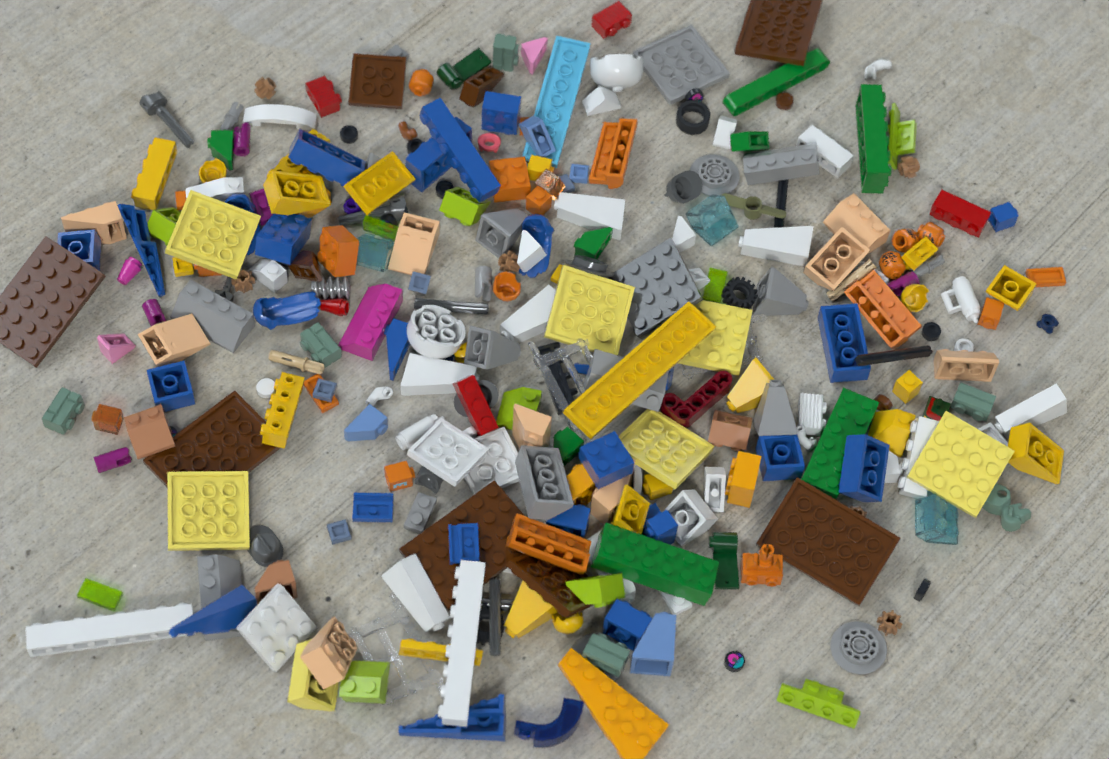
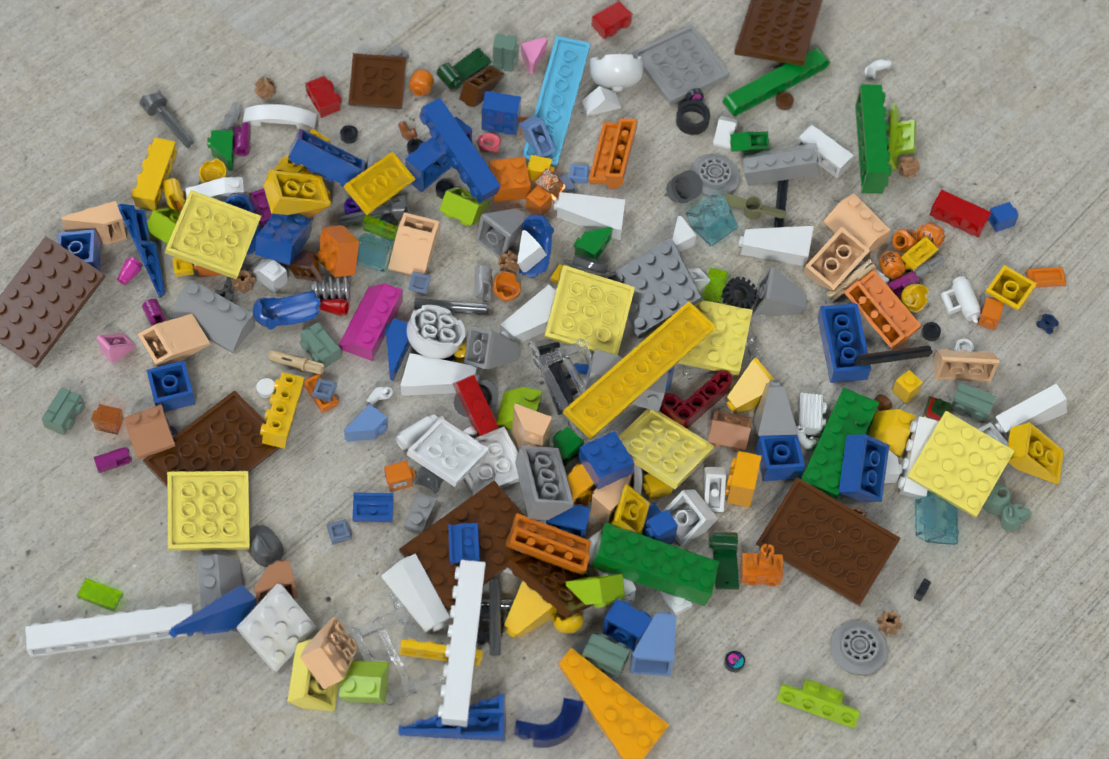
none -> yellow piece [163,178,185,210]

